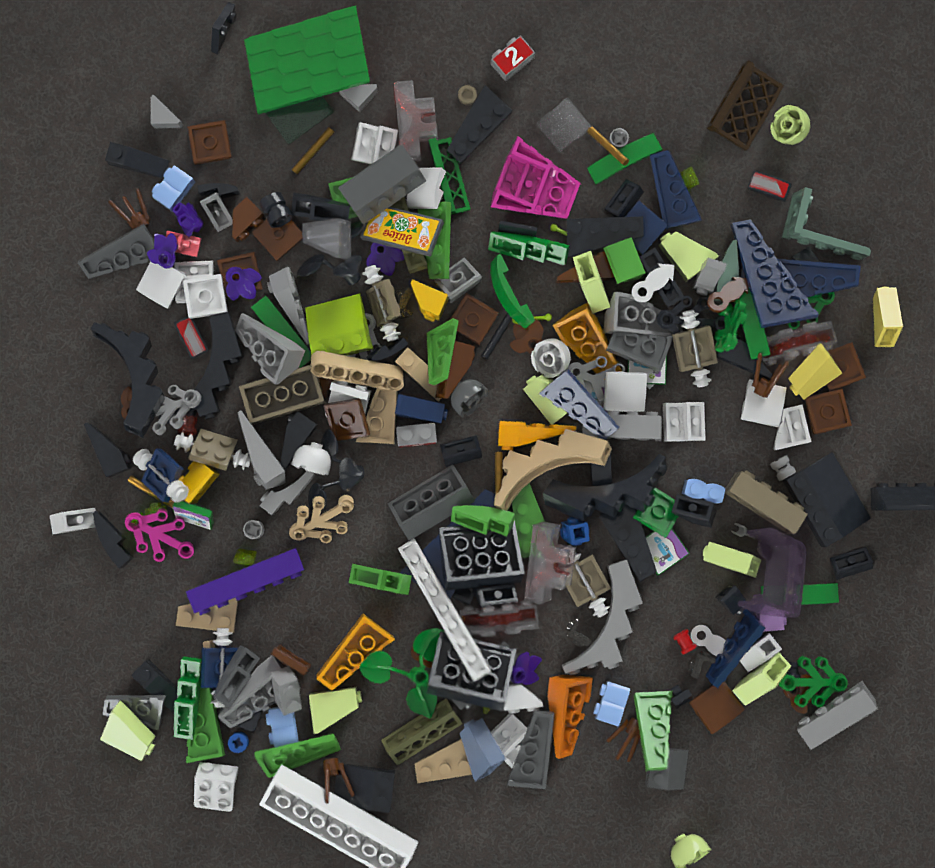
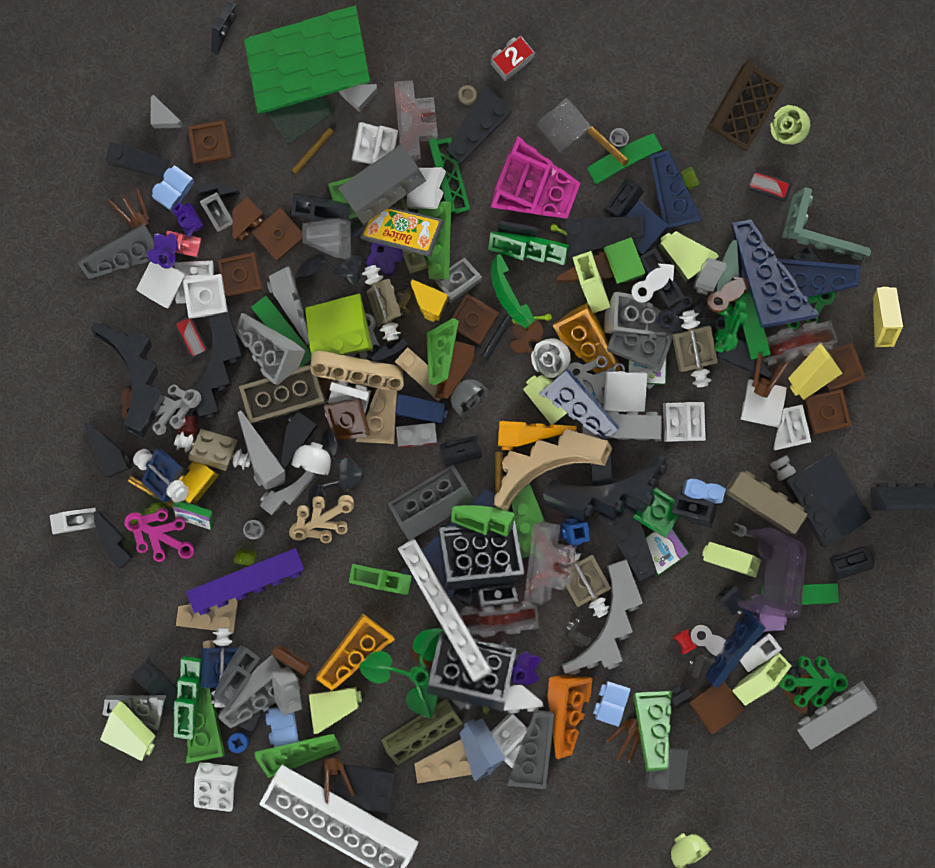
dark purple plate [226,267,262,301] -> none
black wheel [259,192,293,228] -> none

